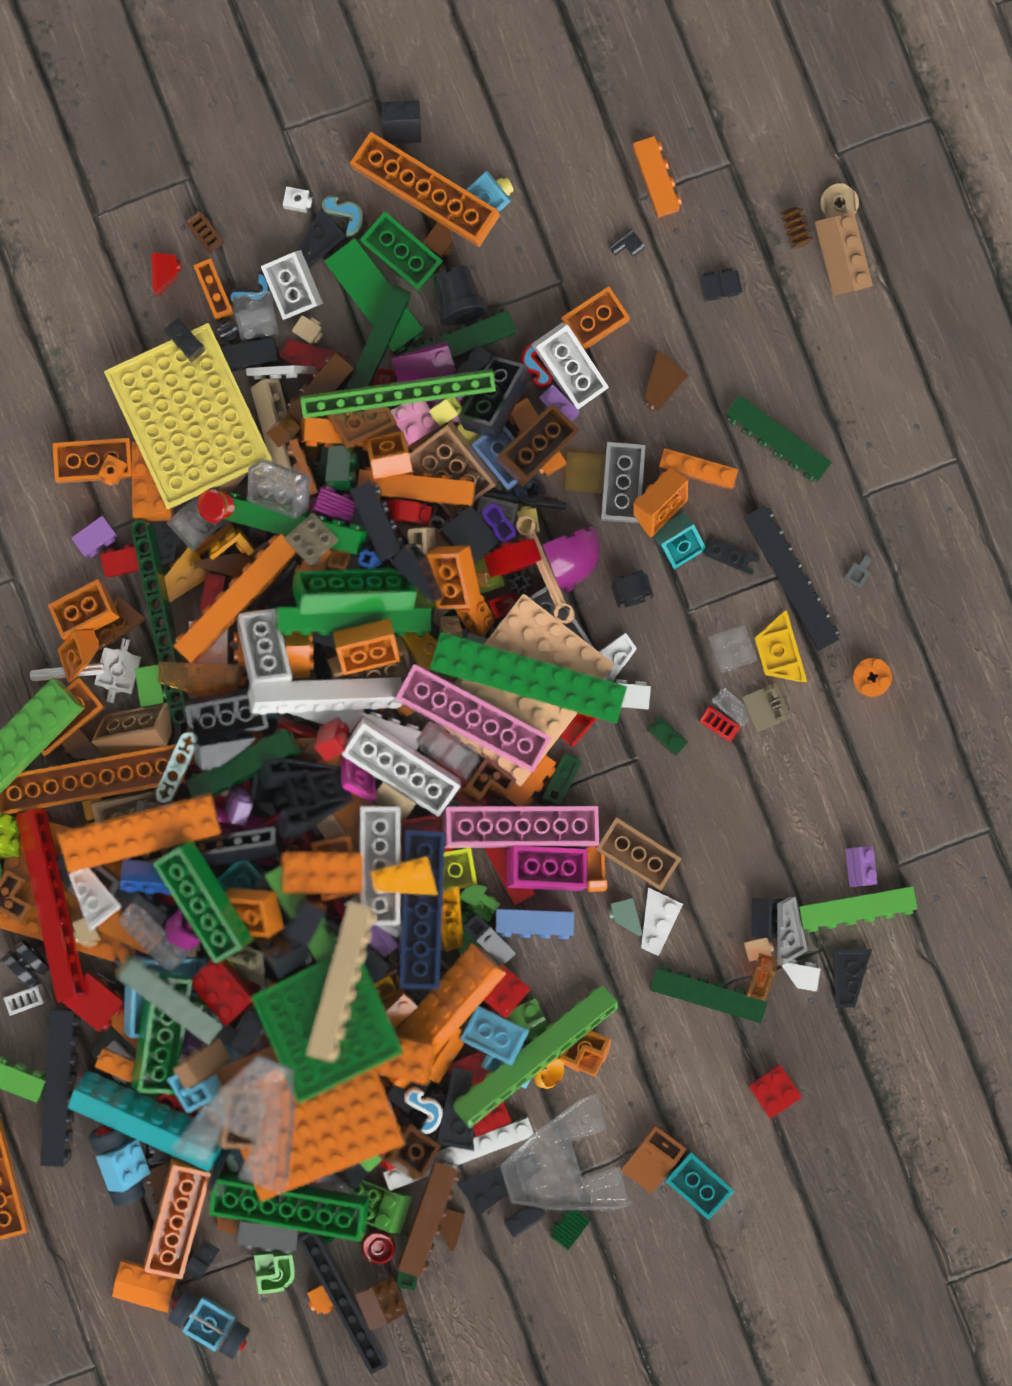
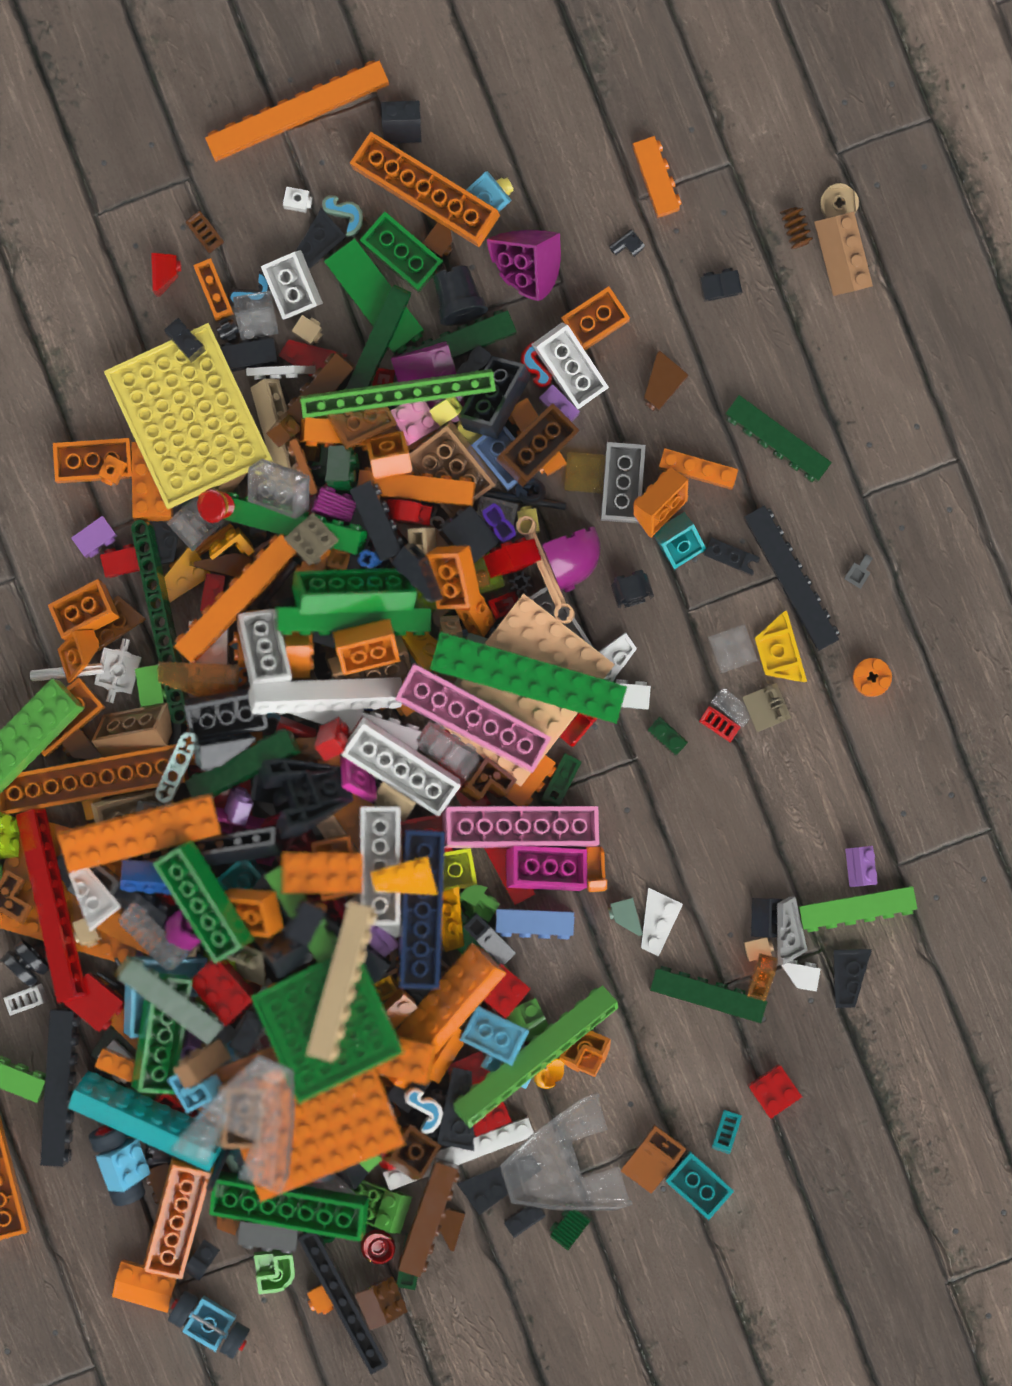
medium nougat slope [596,815,682,890] -> none
none -> orange brick [205,60,389,162]
none -> magenta brick [487,230,561,301]
none -> teal slope [711,1110,742,1154]

